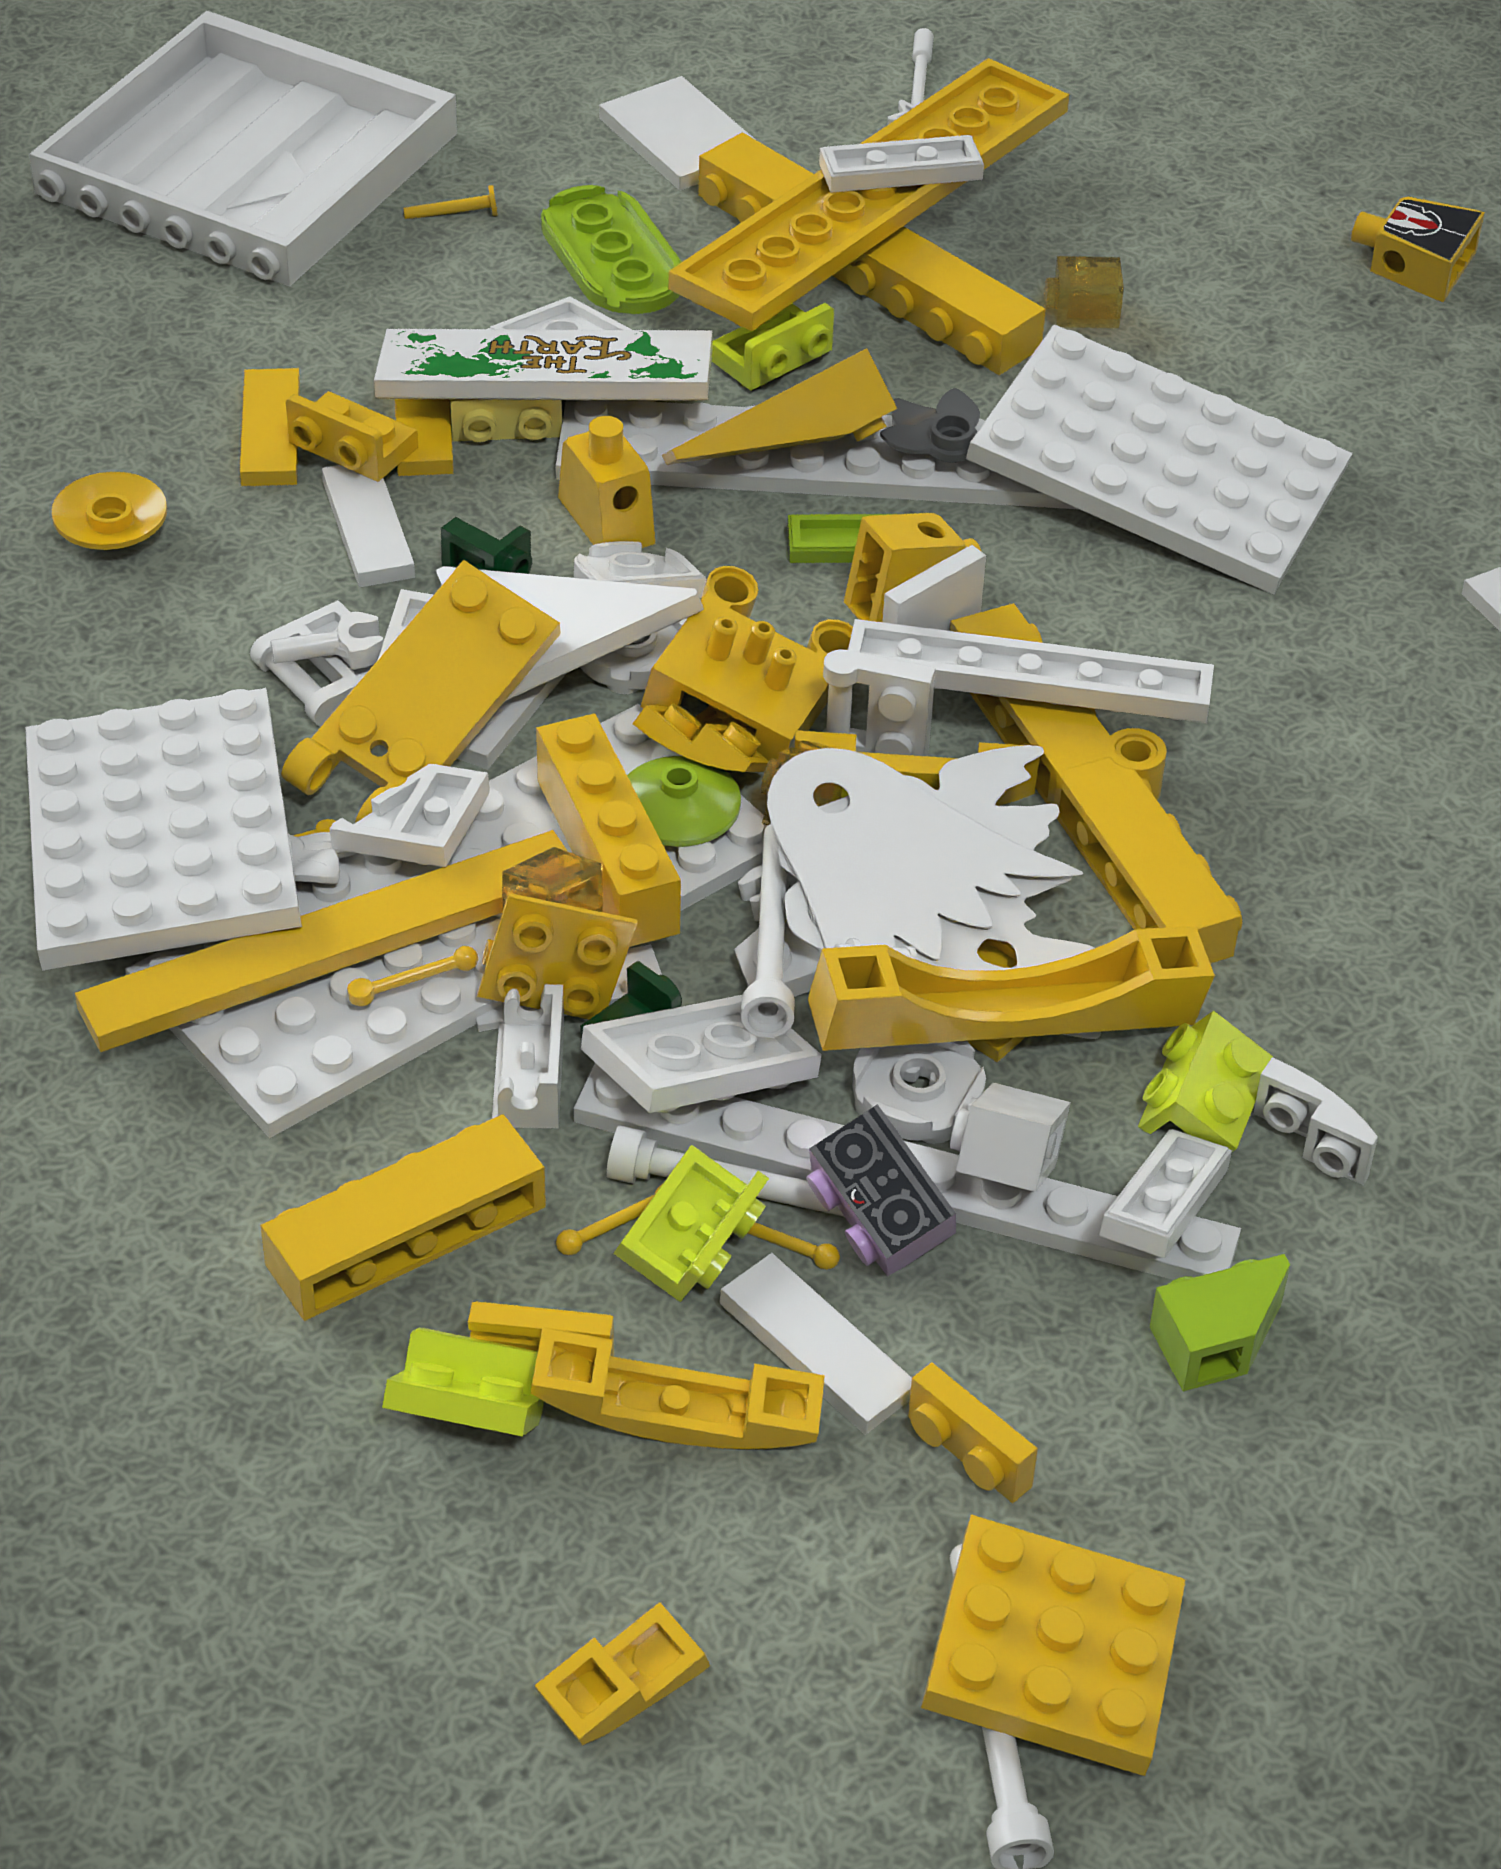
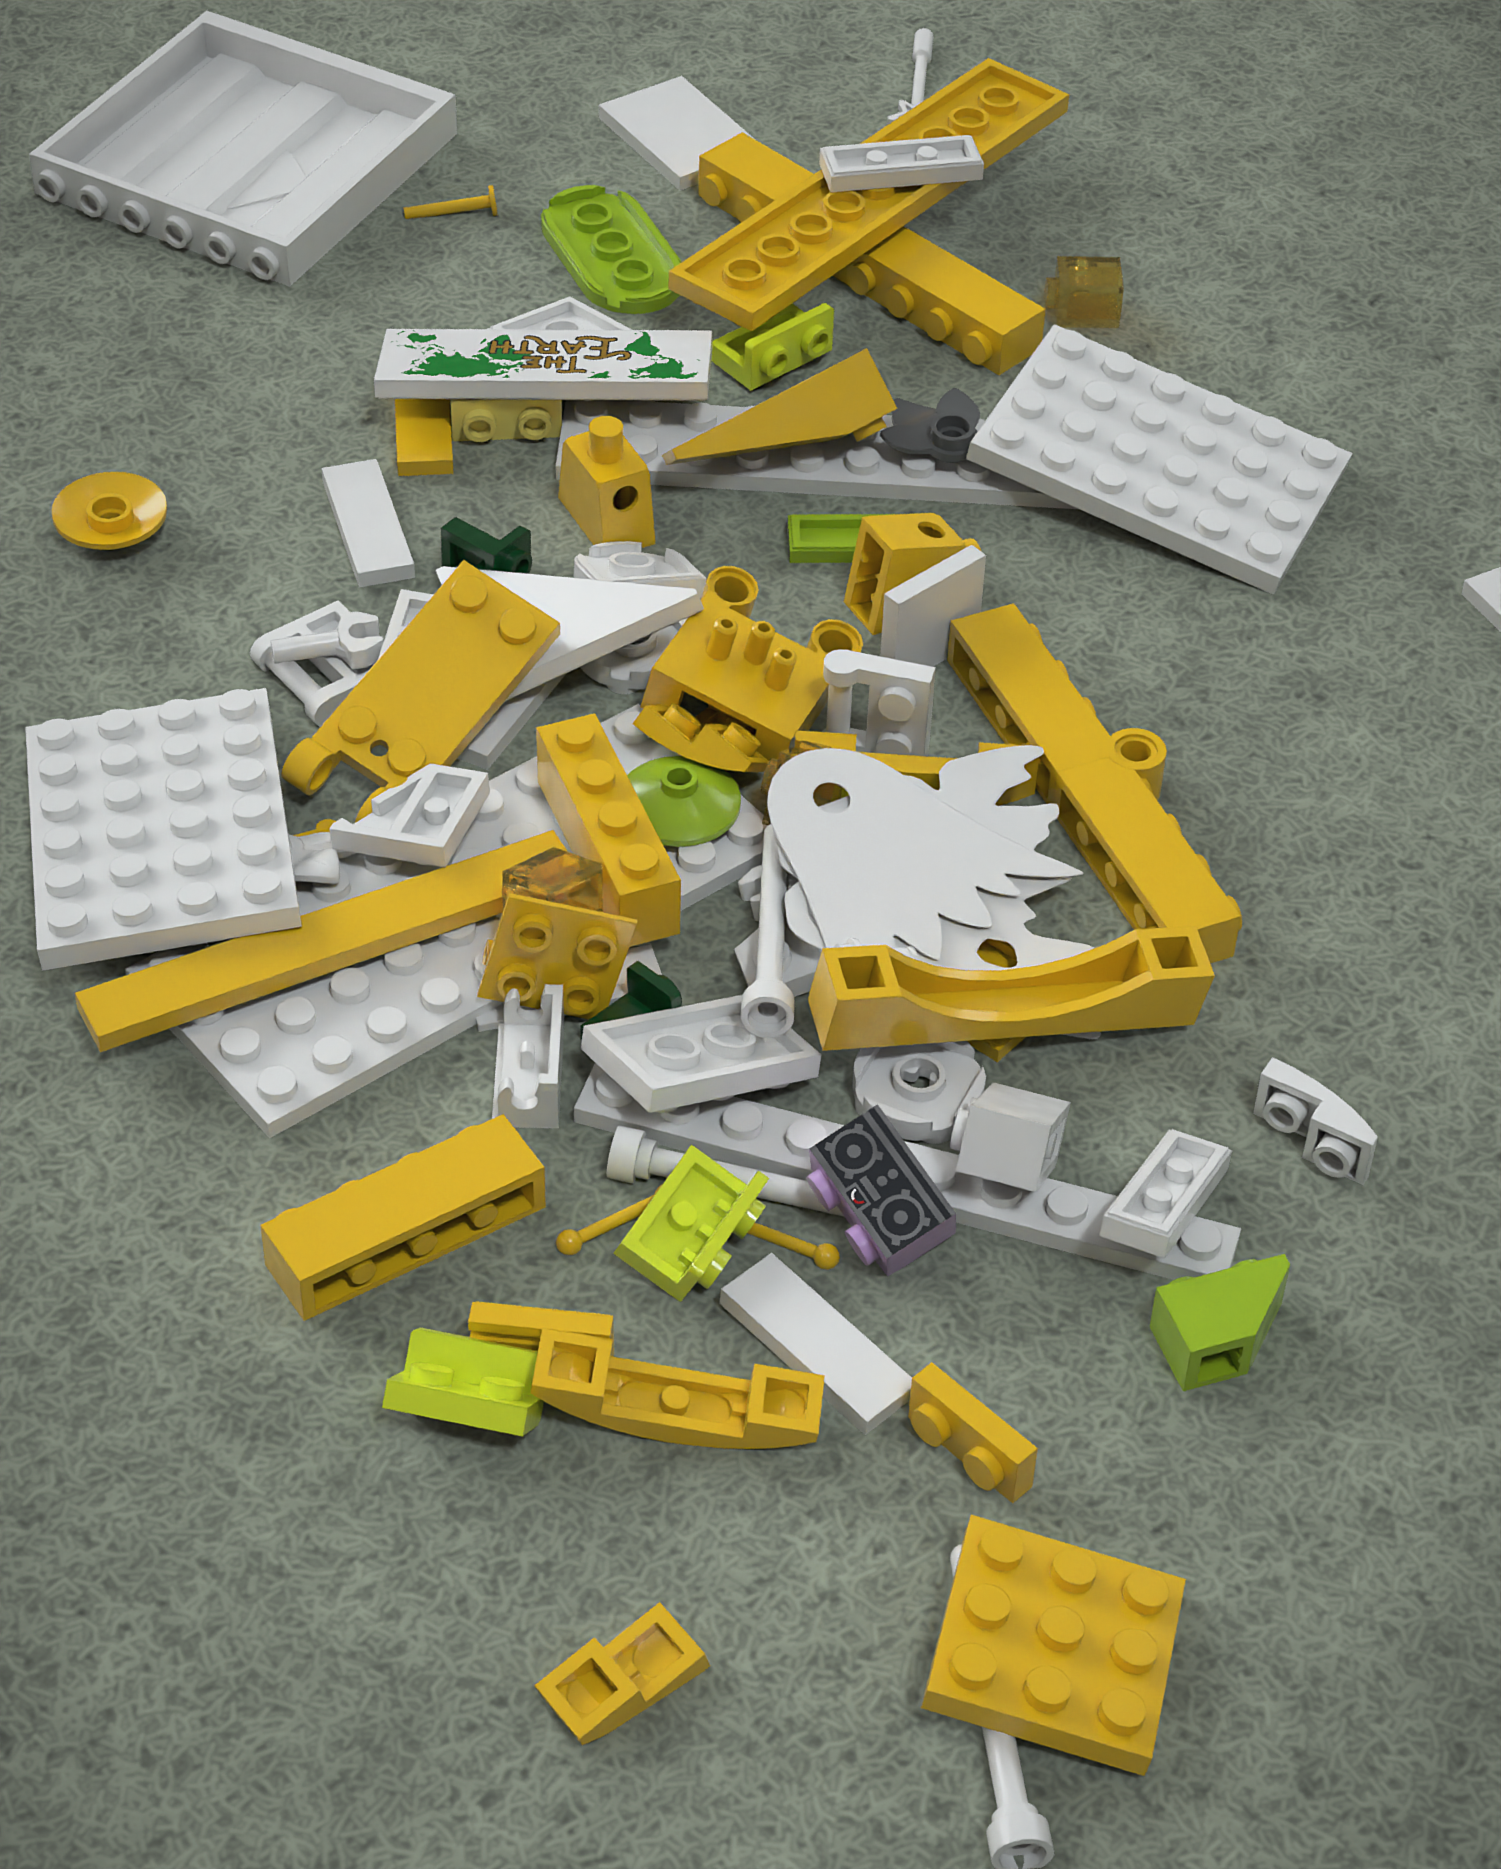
yellow tile [240,368,300,486] -> none
yellow bracket [286,391,418,482] -> none
yellow hinge [347,946,478,1006] -> none
white plate [848,619,1214,723] -> none
neon yellow bracket [1138,1010,1273,1152] -> none
yellow torso [1351,196,1485,302] -> none

